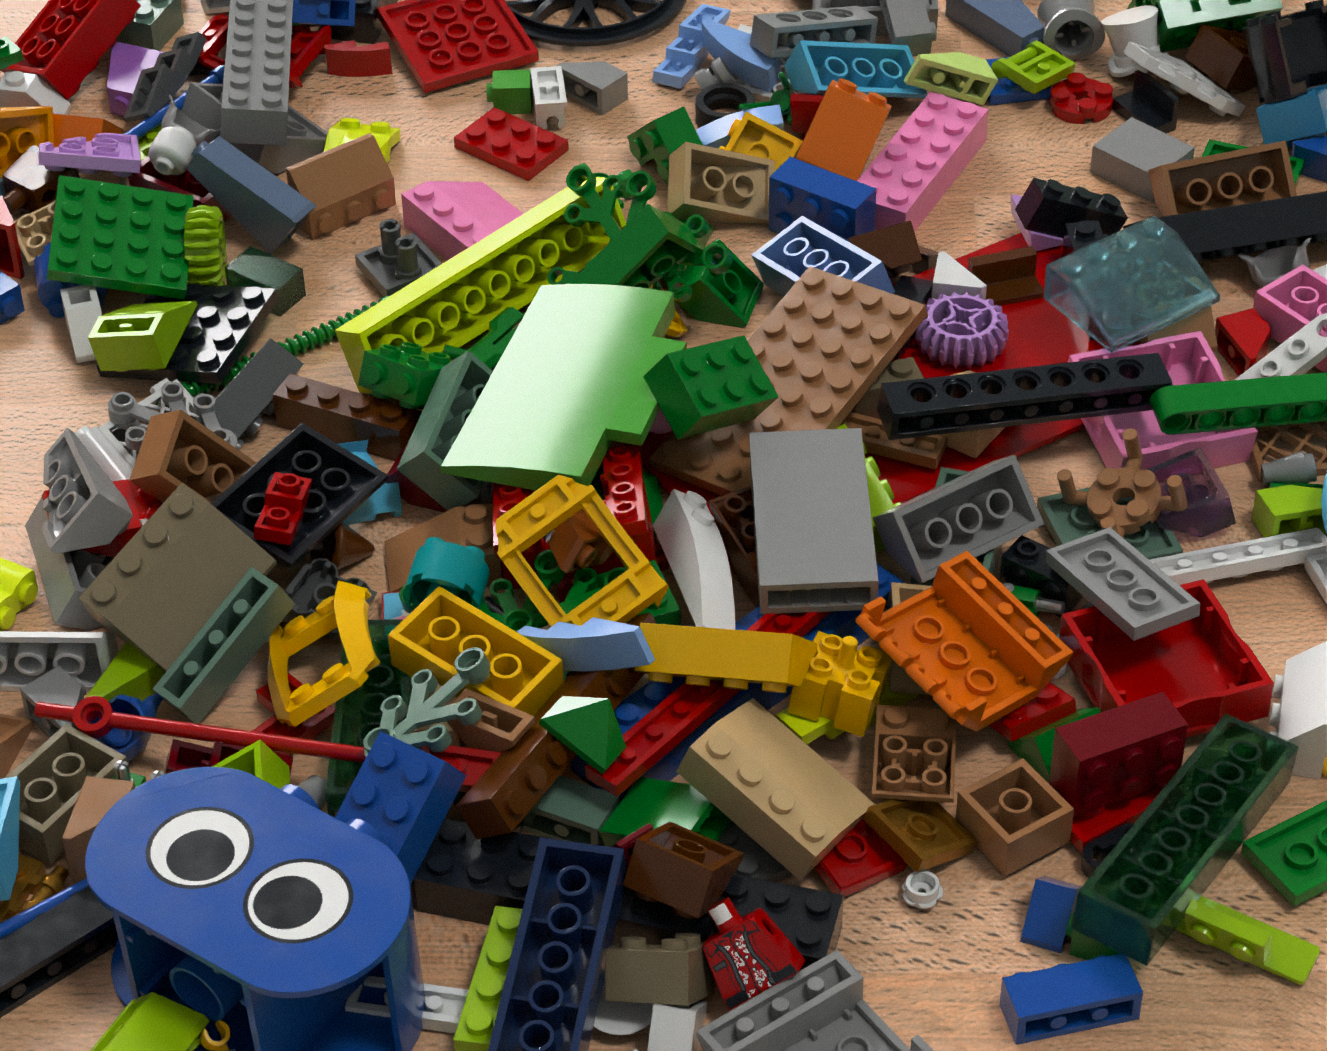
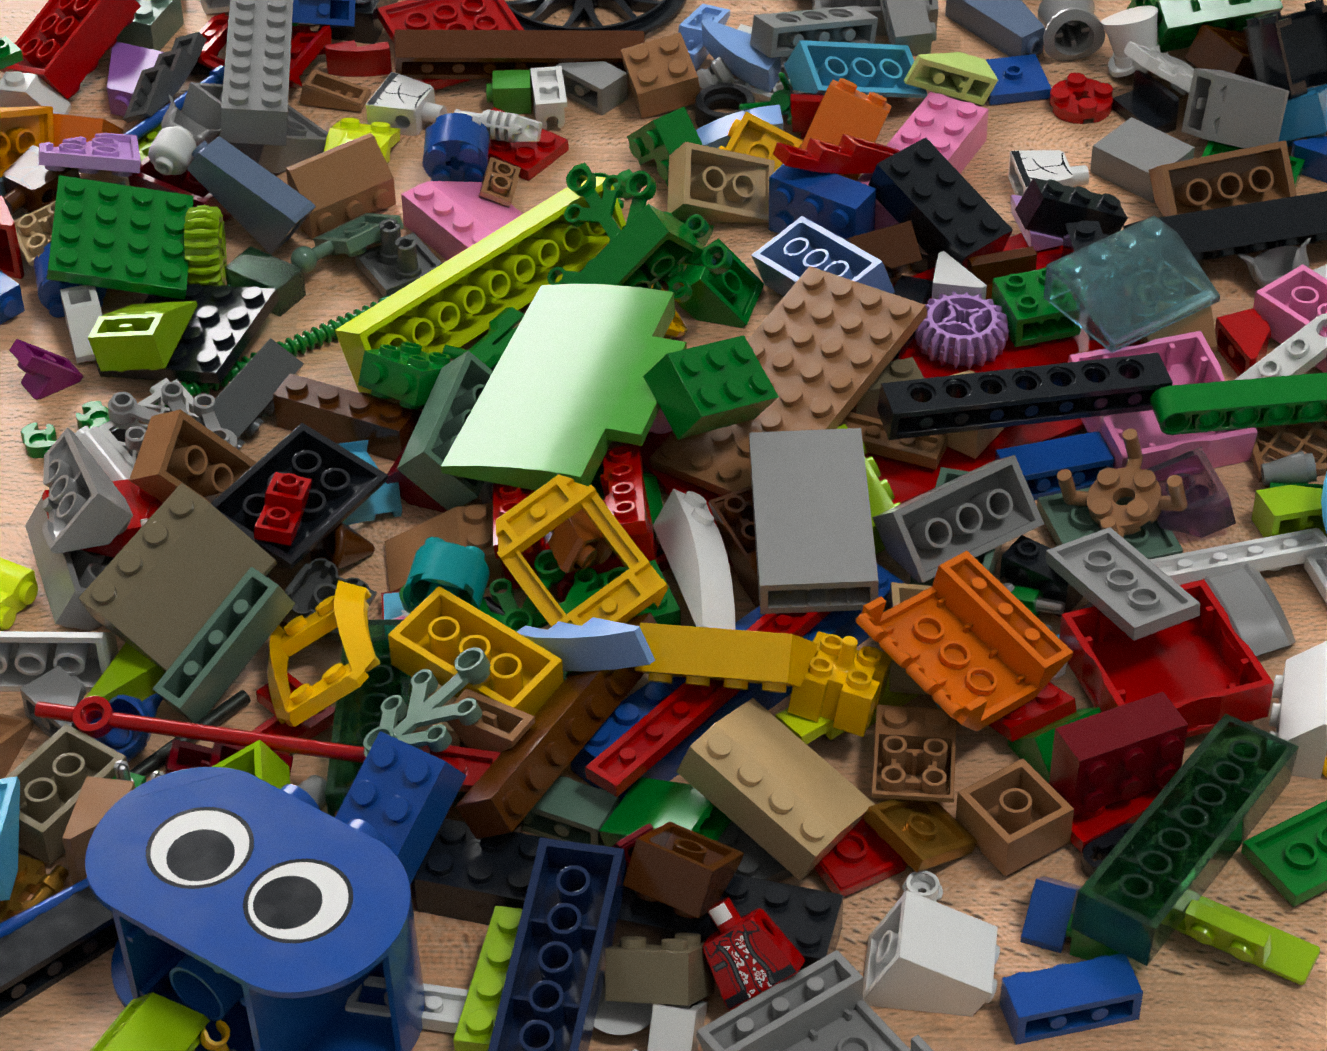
green slope [538,696,626,775] -> none
lime plate [991,41,1076,94] -> none
none -> magenta slope [9,339,84,400]
none -> helmet [20,401,110,458]
none -> pearl dark grey bar [129,690,251,778]
none -> sand green plate [290,213,404,273]
none -> medium nougat slope [299,69,371,112]
none -> white torso [366,72,447,136]
none -> reddish brown brick [394,29,645,79]
none -> blue brick [423,113,490,182]
none -> white hinge [454,109,542,143]
none -> medium nougat slope [479,157,521,207]
none -> medium nougat brick [621,32,700,119]
none -> red slope [773,134,899,174]
none -> white slope [863,890,1000,1017]
none -> black brick [868,137,1013,269]
none -> green brick [991,266,1083,347]
none -> blue brick [995,431,1114,500]
none -> white torso [1008,150,1089,196]
none -> light grey slope [1181,68,1289,149]
none -> light grey slope [1204,564,1296,656]

